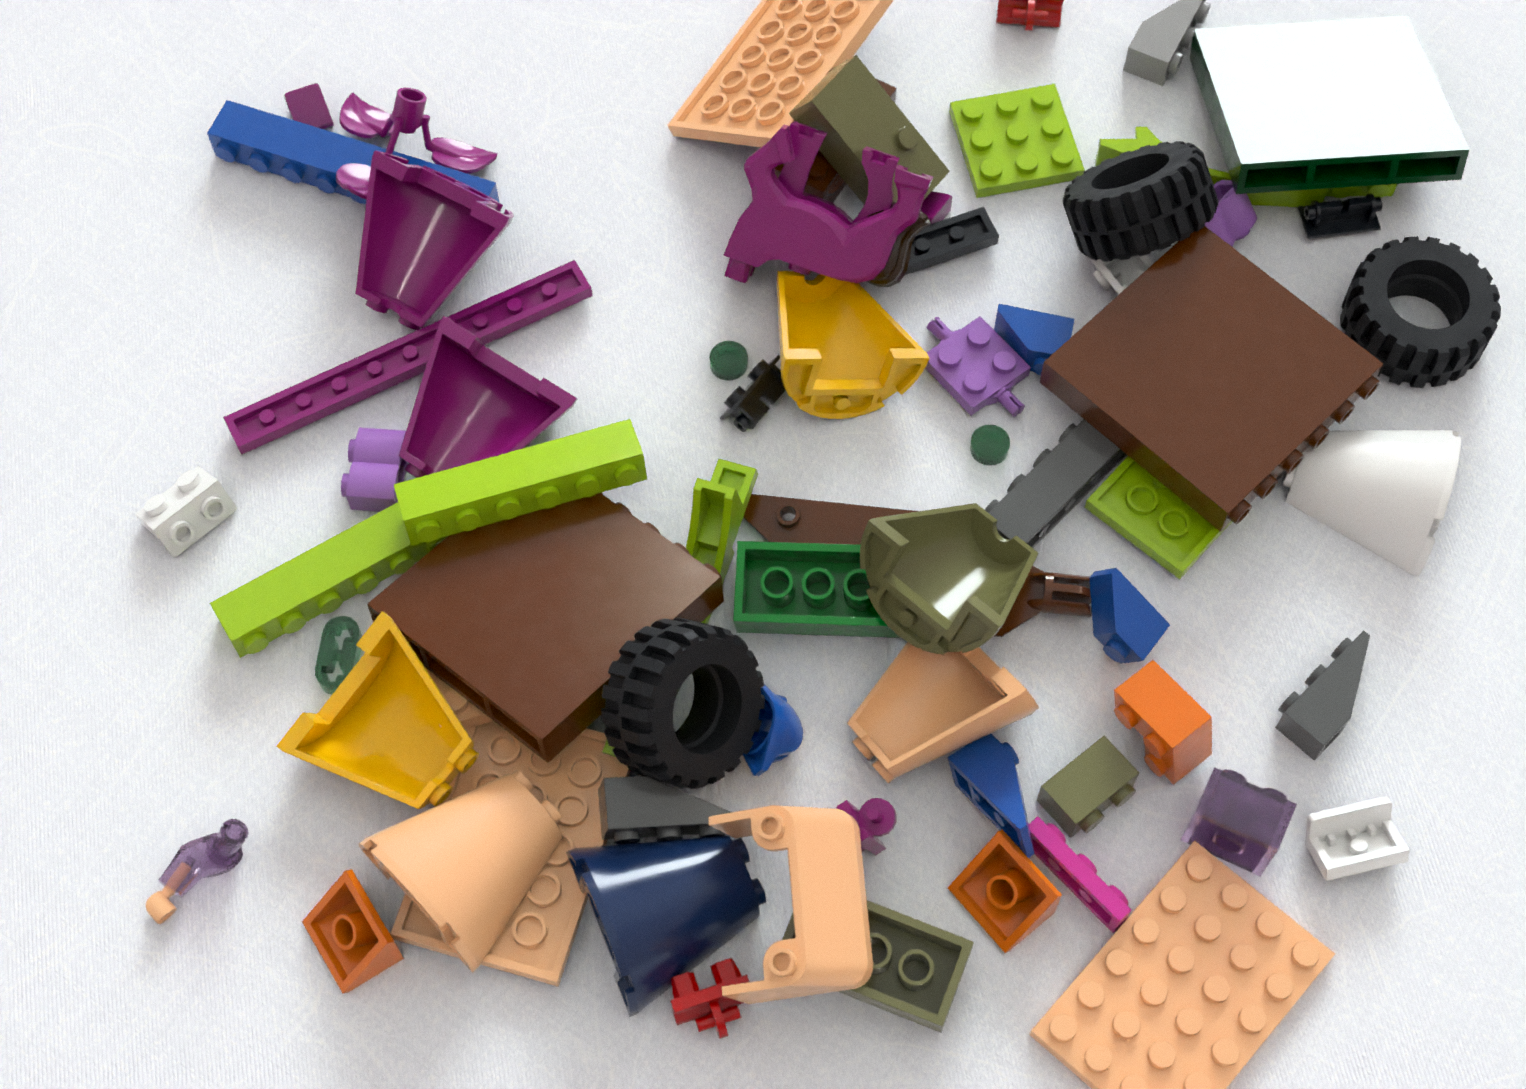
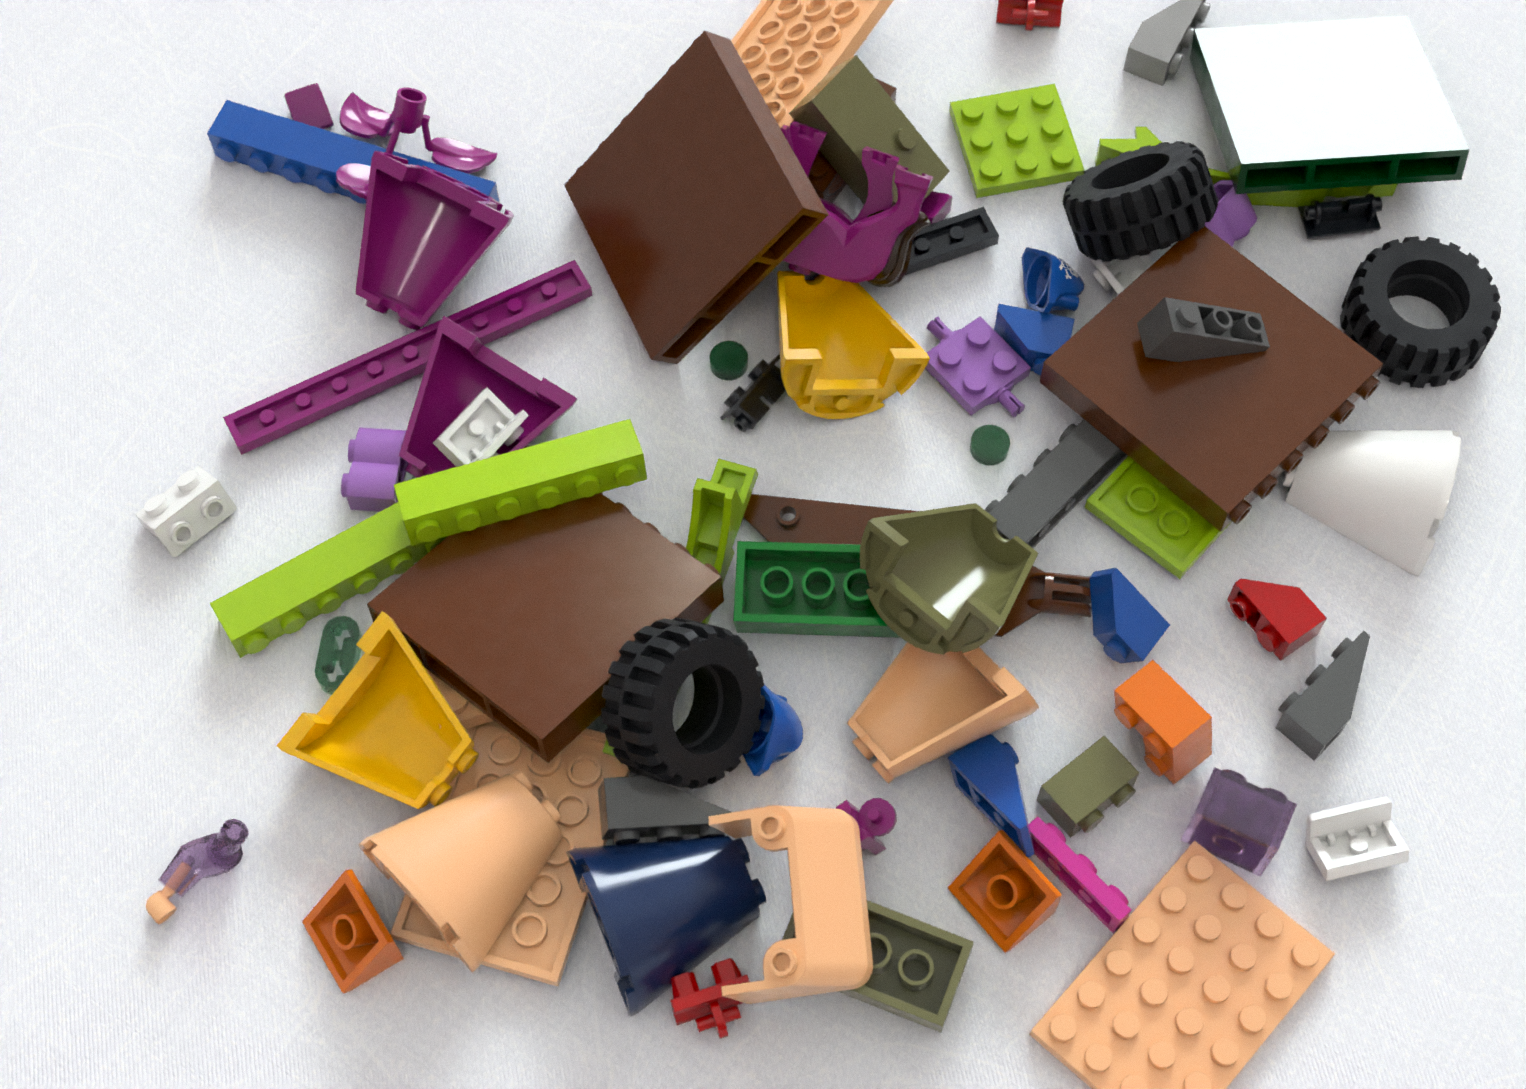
none -> white bracket [433,388,529,467]
none -> reddish brown brick [564,30,829,364]
none -> blue hat [1021,247,1084,313]
none -> dark grey slope [1137,297,1270,362]
none -> red slope [1227,578,1327,661]

